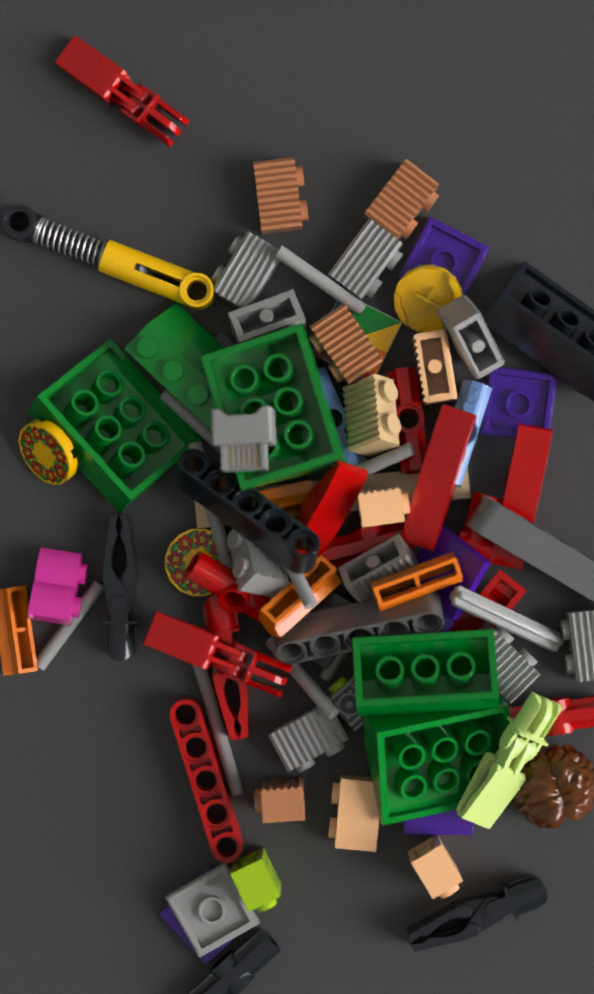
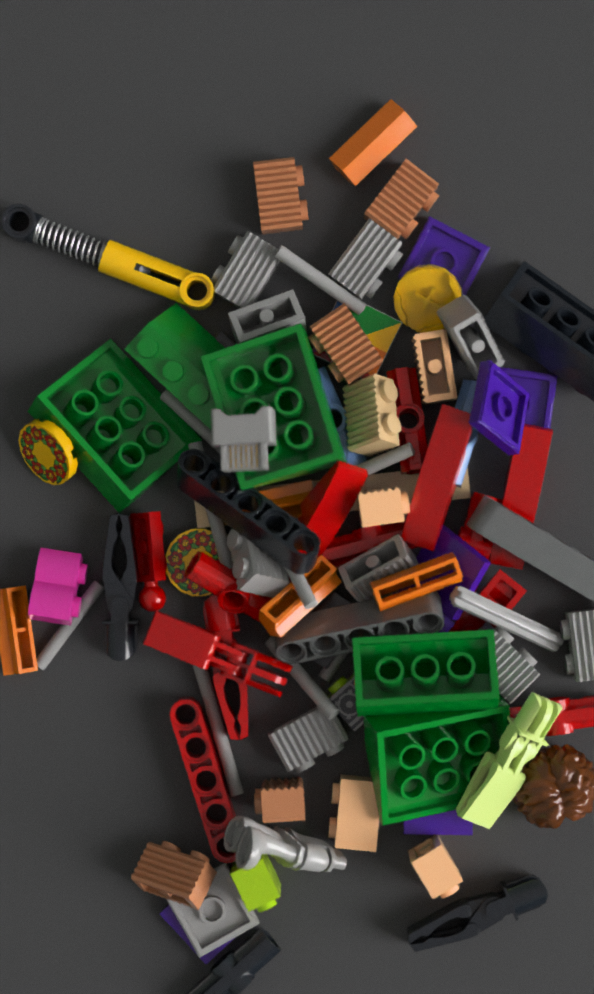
red arm [54,35,190,148] -> none
none -> red plate [130,511,167,612]
none -> nougat brick [131,841,217,910]
none -> light grey piece [224,816,347,873]
none -> orange piece [329,99,418,186]
none -> dark purple tile [469,360,530,456]

